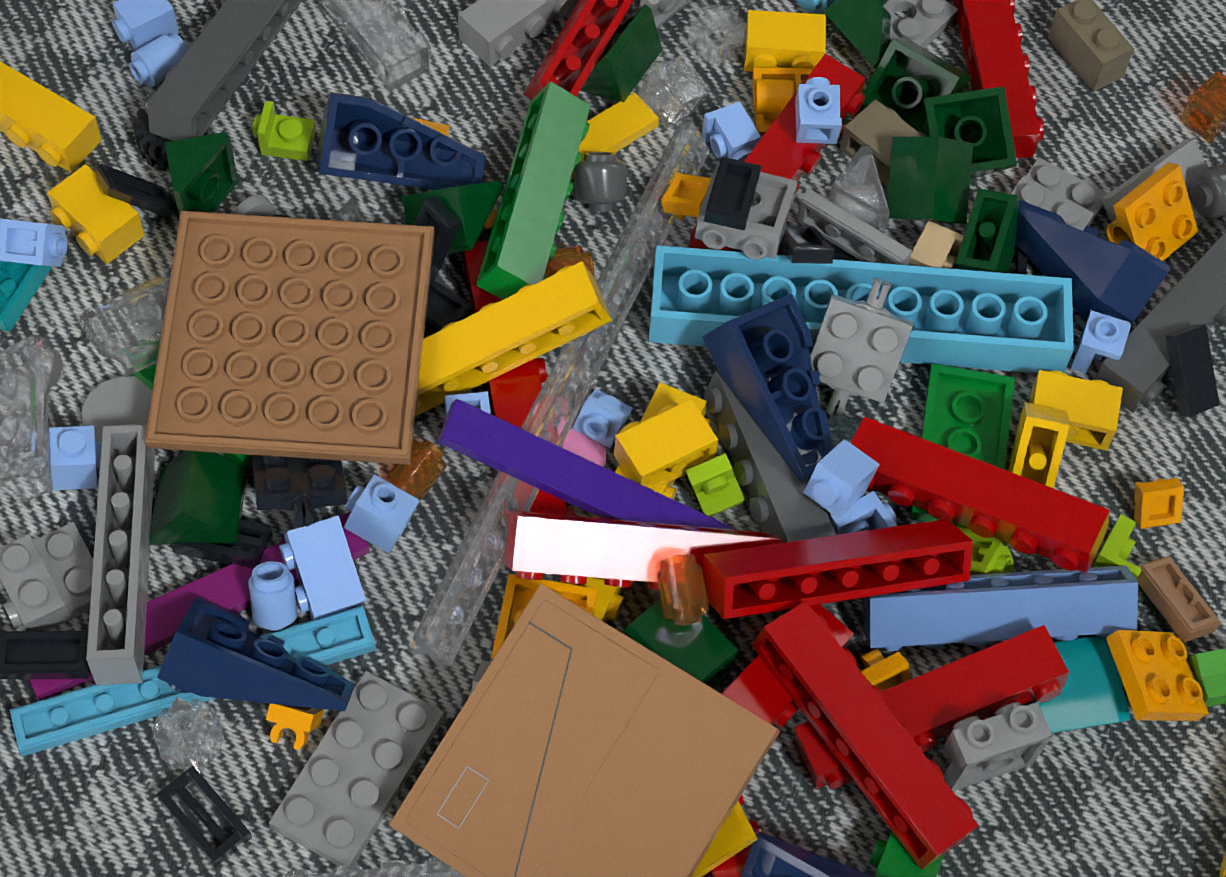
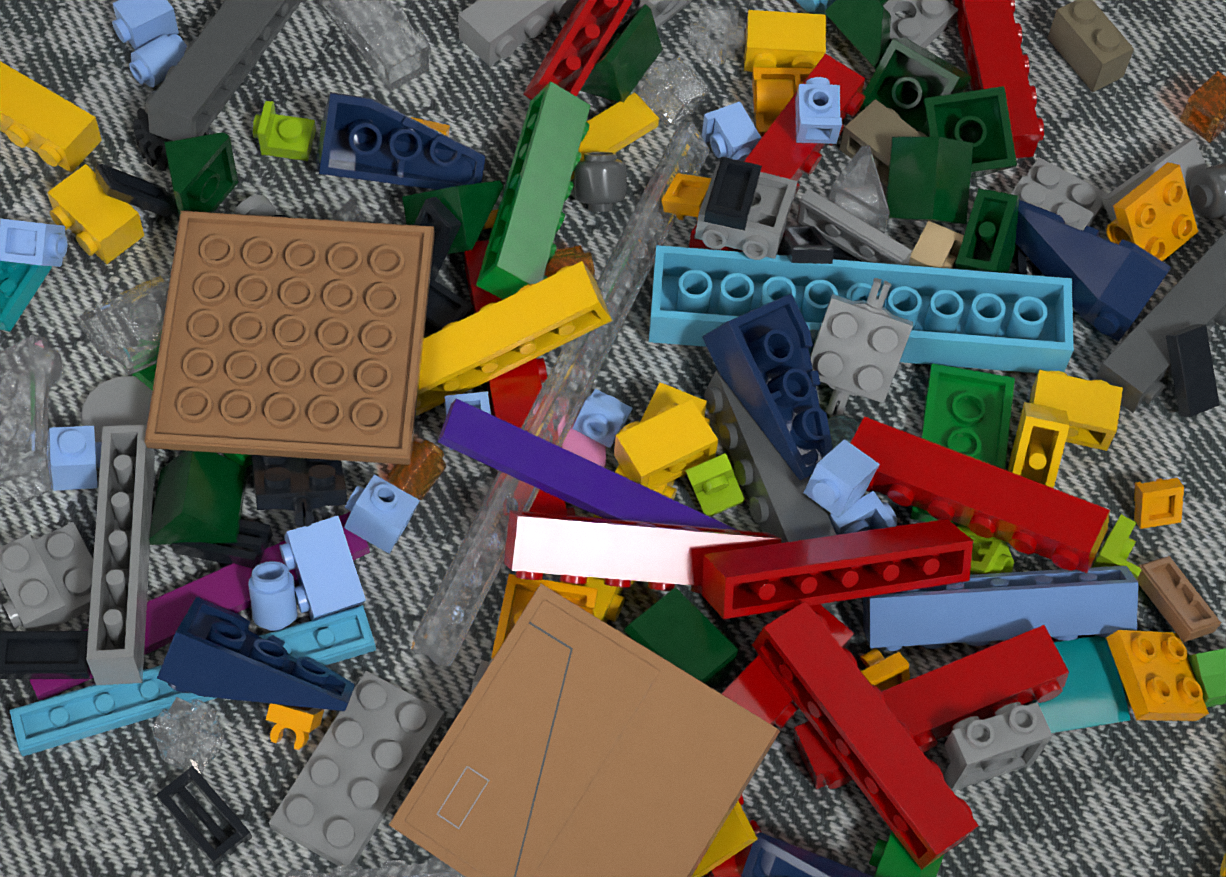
clear orange brick [657,555,709,626] -> none
light blue bracket [1071,310,1131,374] -> none

